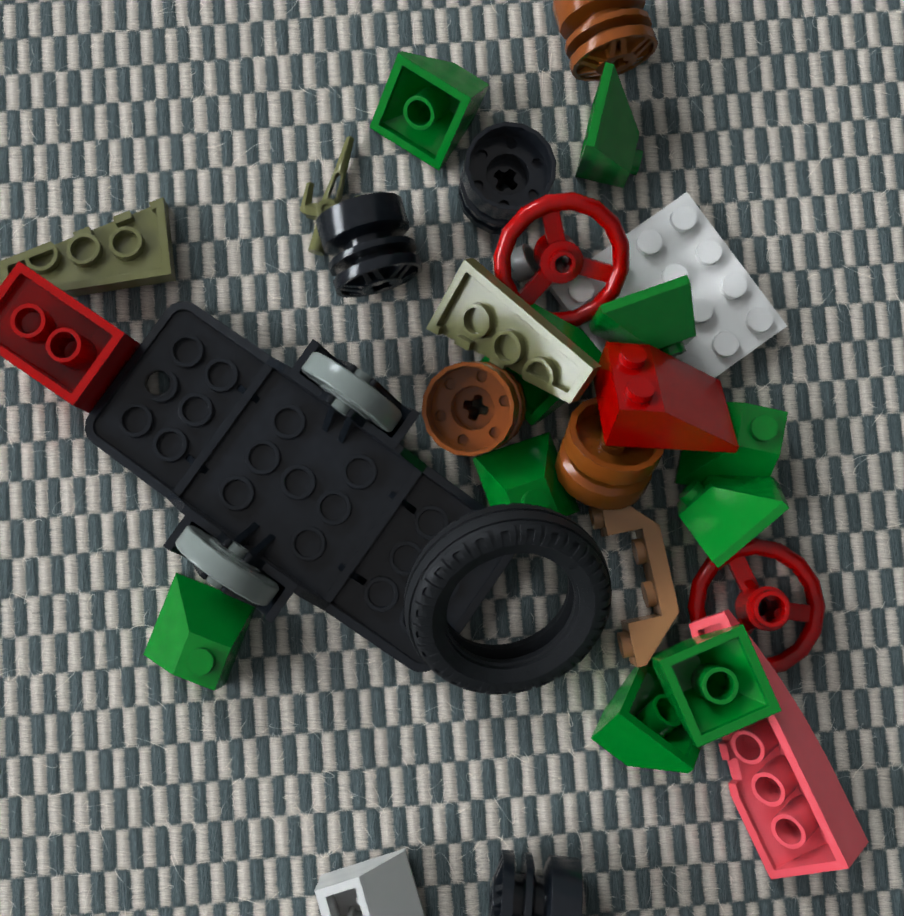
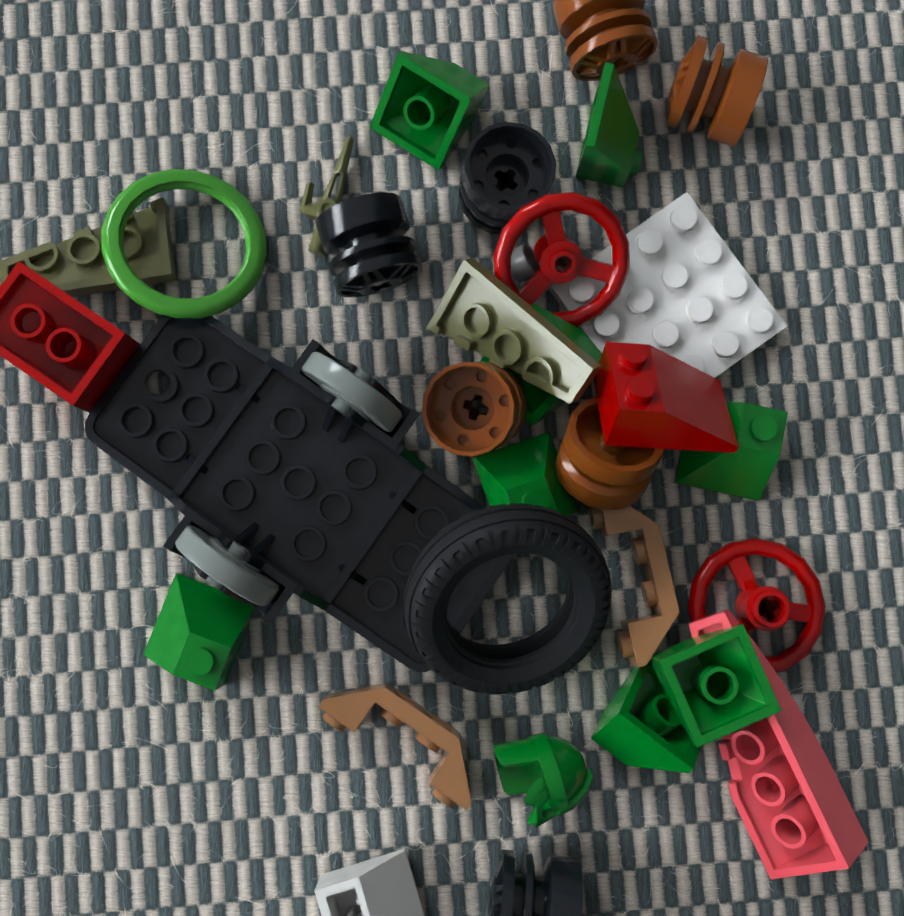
green slope [588,275,696,357] -> none
green slope [677,475,789,568] -> none
none -> bright green wedge [101,169,267,318]
none -> medium nougat slope [318,682,472,810]
none -> green helmet [492,732,593,827]
none -> dark orange wheel [665,35,768,147]

